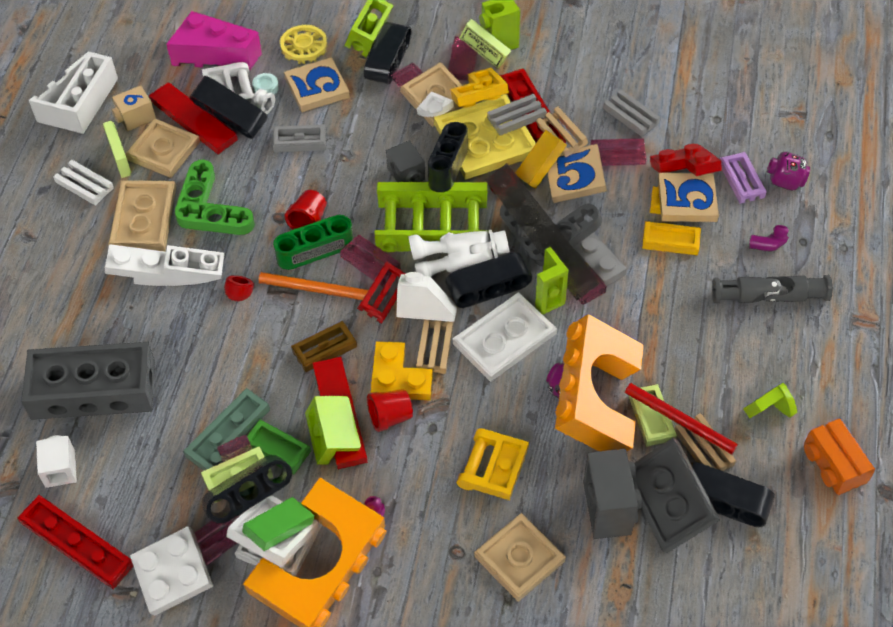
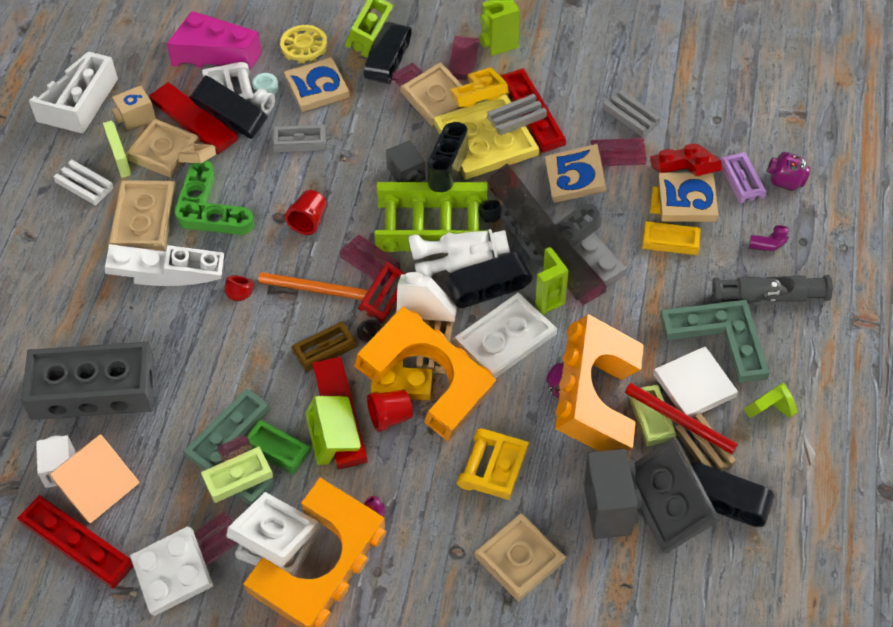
black beam [202,455,292,524] -> none
bright green tile [242,497,315,551] -> none
green beam [273,215,353,270] -> none
white tile [417,91,454,117] -> none
yellowish green tile [459,19,511,69] -> none
yellow slope [515,130,567,189] -> none
tan tile [536,107,588,157] -> none
orange brick [804,418,876,495] -> none
none -> light nougat tile [48,434,140,524]
none -> tan tile [177,144,216,163]
none -> light orange arch [354,306,497,441]
none -> black hinge [357,320,382,343]
none -> black hinge [479,200,502,223]
none -> white tile [653,346,738,417]
none -> sand green plate [660,300,770,383]

